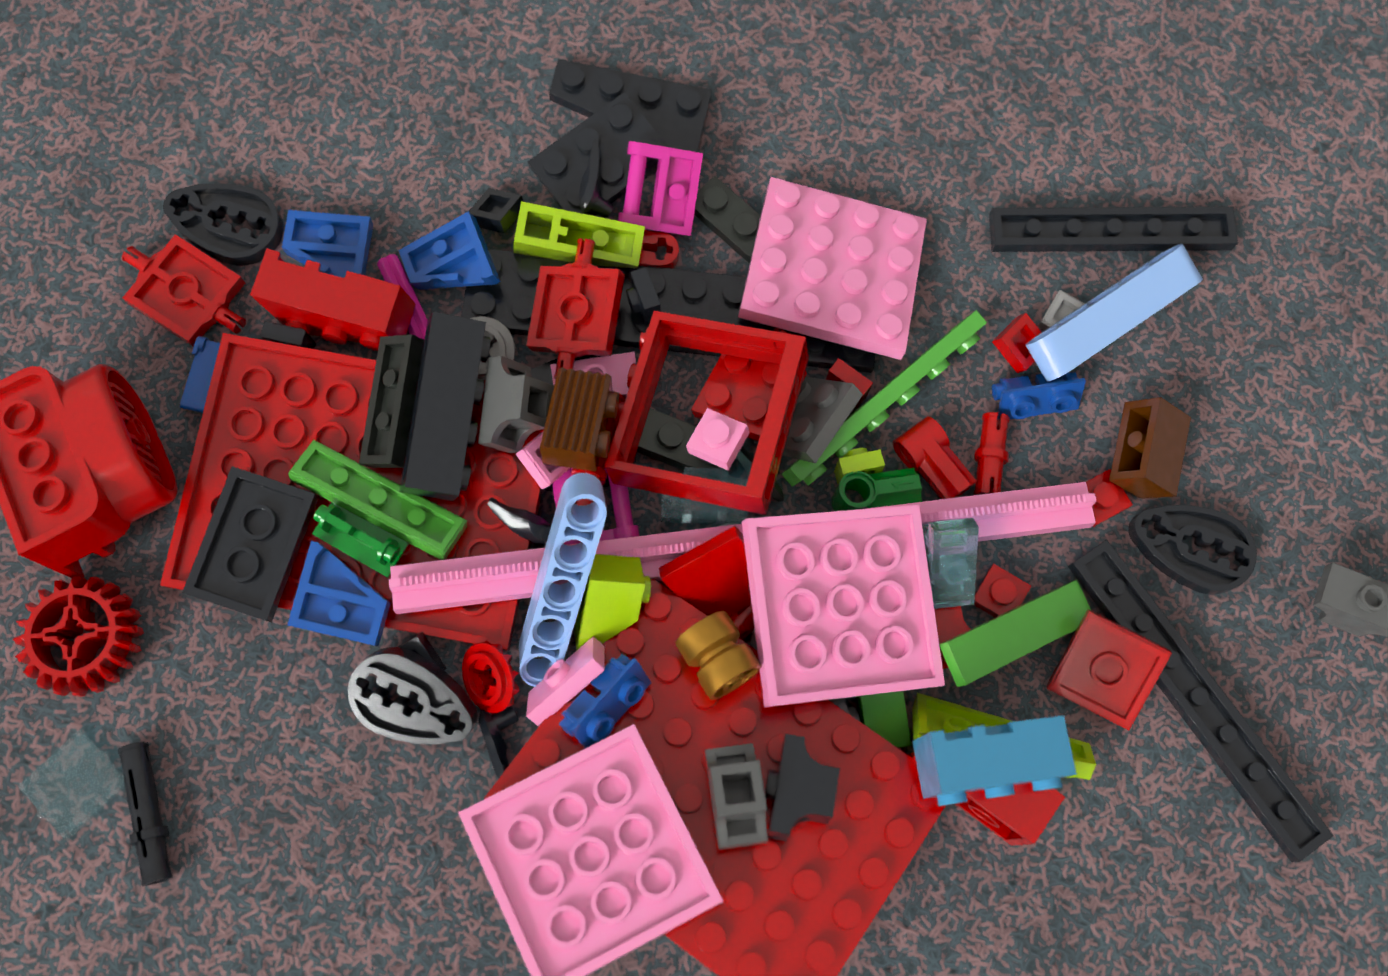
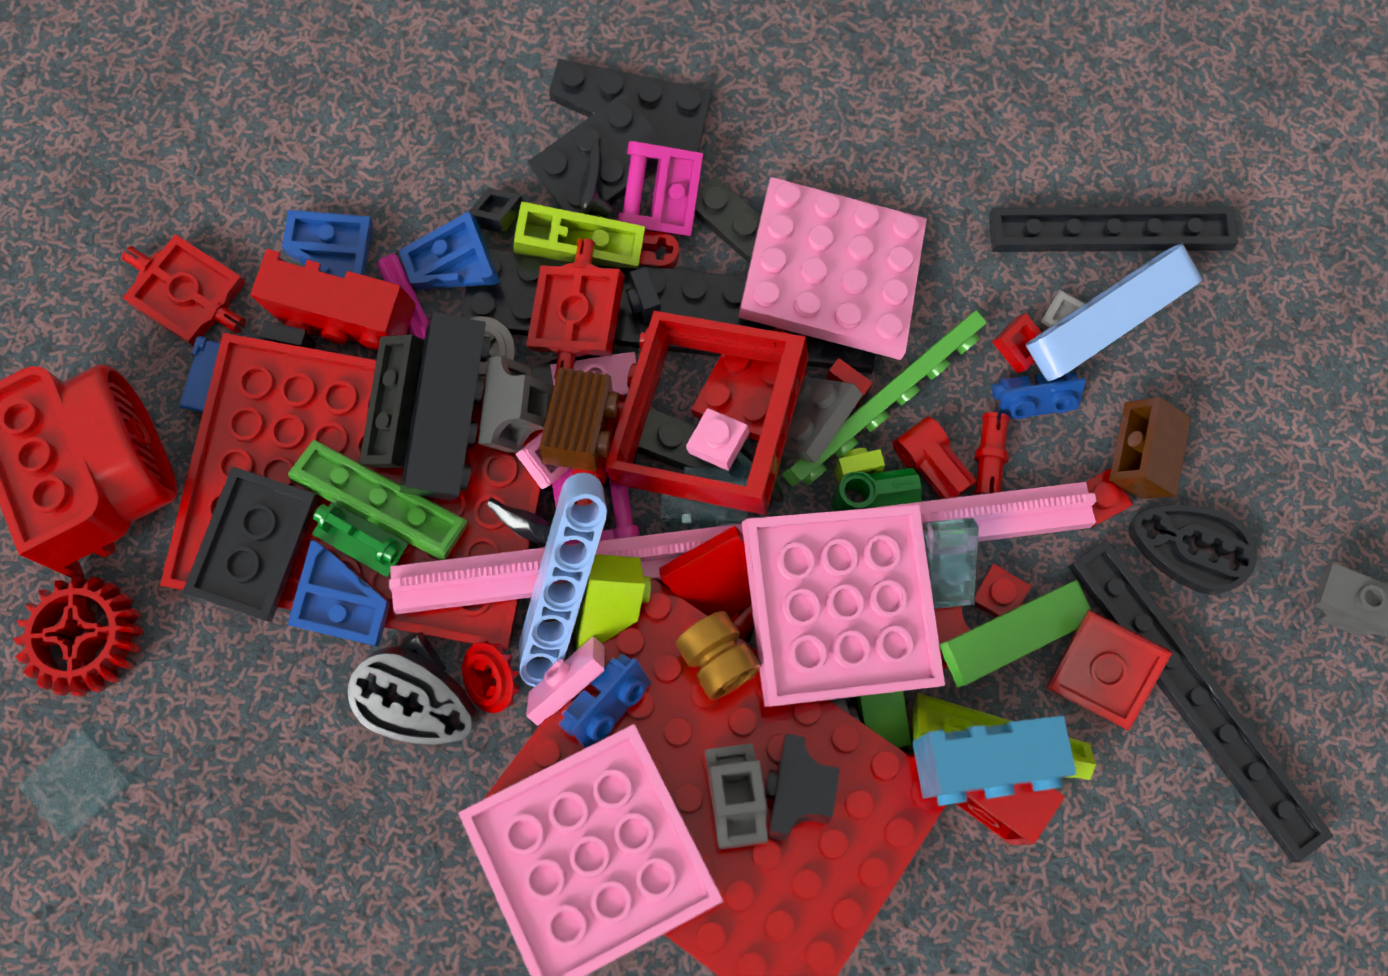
black pin [118,742,173,886] -> none
black piece [163,183,283,266] -> none
black bar [479,706,519,779] -> none

